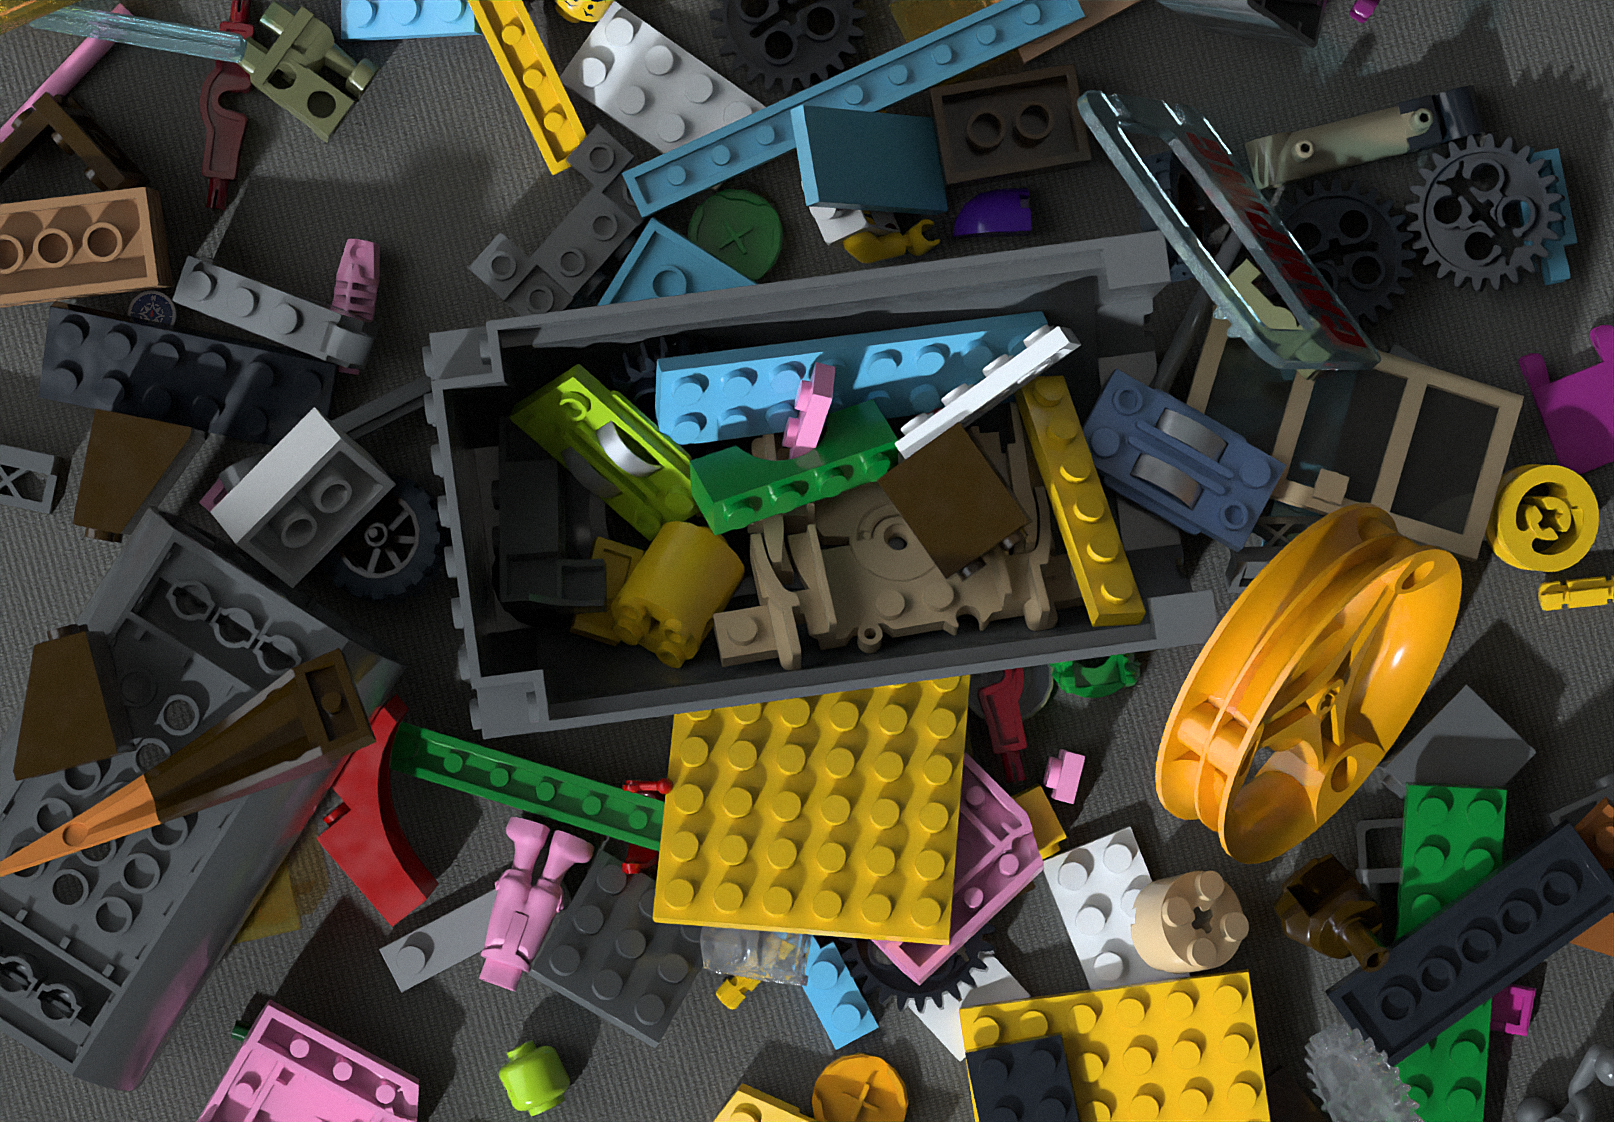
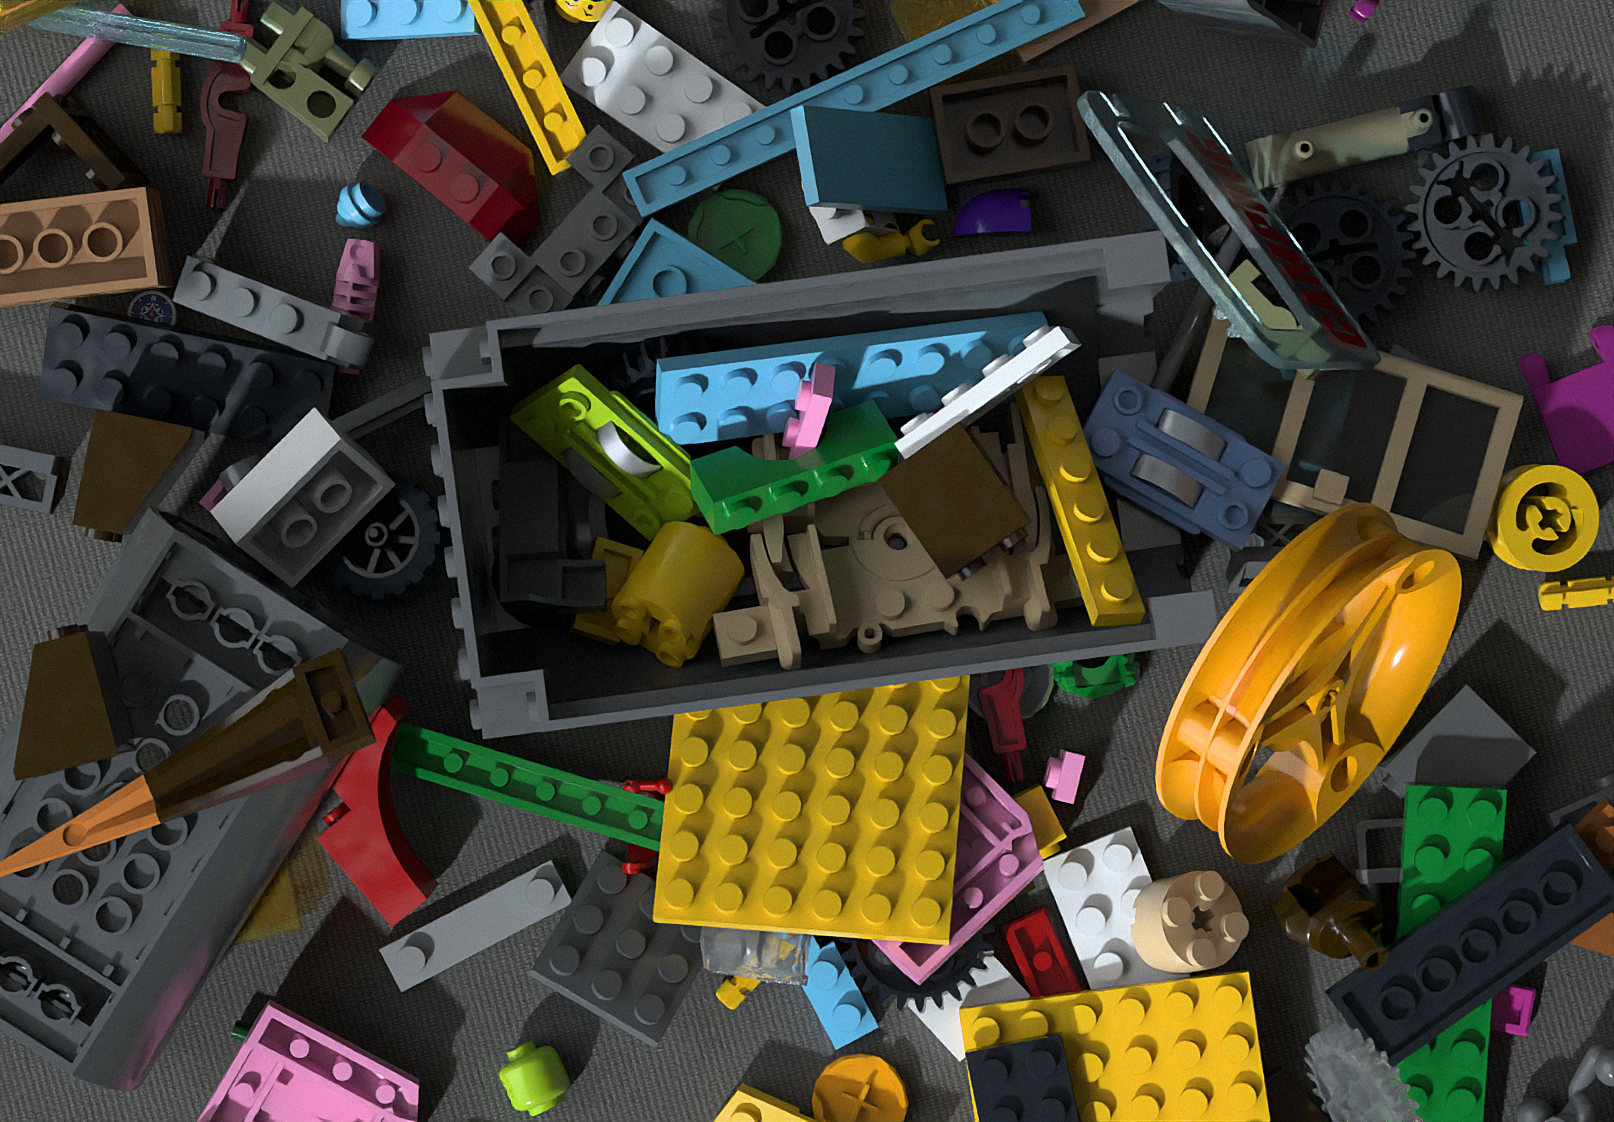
bright pink piece [479,817,595,991] -> none
none -> yellow axle [150,39,183,135]
none -> medium azure plate [336,180,386,229]
none -> dark red wedge [361,90,541,248]
none -> red tile [1000,906,1082,997]

